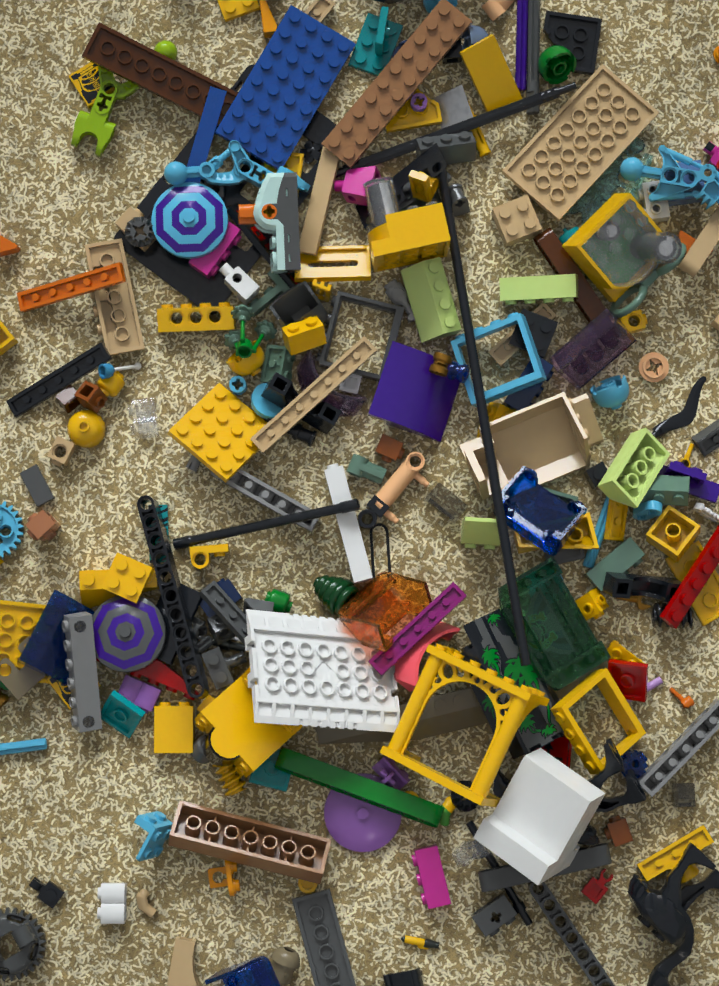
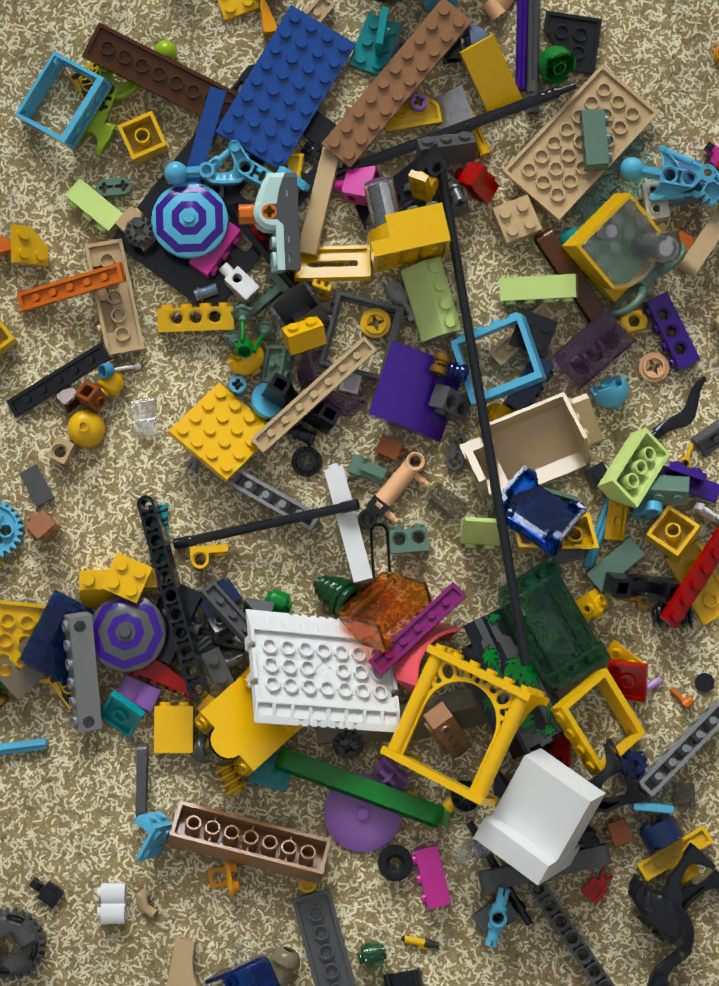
none -> yellow plate [11,224,49,267]
none -> medium azure window [15,51,113,150]
none -> yellowish green brick [65,178,123,235]
none -> sand green beam [96,177,133,198]
none -> yellow brick [117,111,169,166]
none -> dark grey beam [136,743,148,817]
none -> sand blue pin [193,283,219,302]
none -> black gear [291,446,322,477]
none -> dark grey gear [333,731,364,760]
none -> clear green head [357,940,387,969]
none -> yellow gear [360,308,391,338]
none -> black tyre [378,845,413,881]
none -> sand green brick [389,524,430,555]
none -> medium nougat brick [423,701,472,759]
none -> dark grey brick [428,384,471,422]
none -> dark grey beam [446,435,468,471]
none -> red brick [455,161,499,205]
none -> medium azure pin [485,886,511,948]
none -> sand green brick [579,108,612,171]
none -> medium azure tile [628,801,674,814]
none -> dark blue brick [638,814,684,854]
none -> dark purple brick [643,292,701,372]
none -> black piece [695,673,714,692]

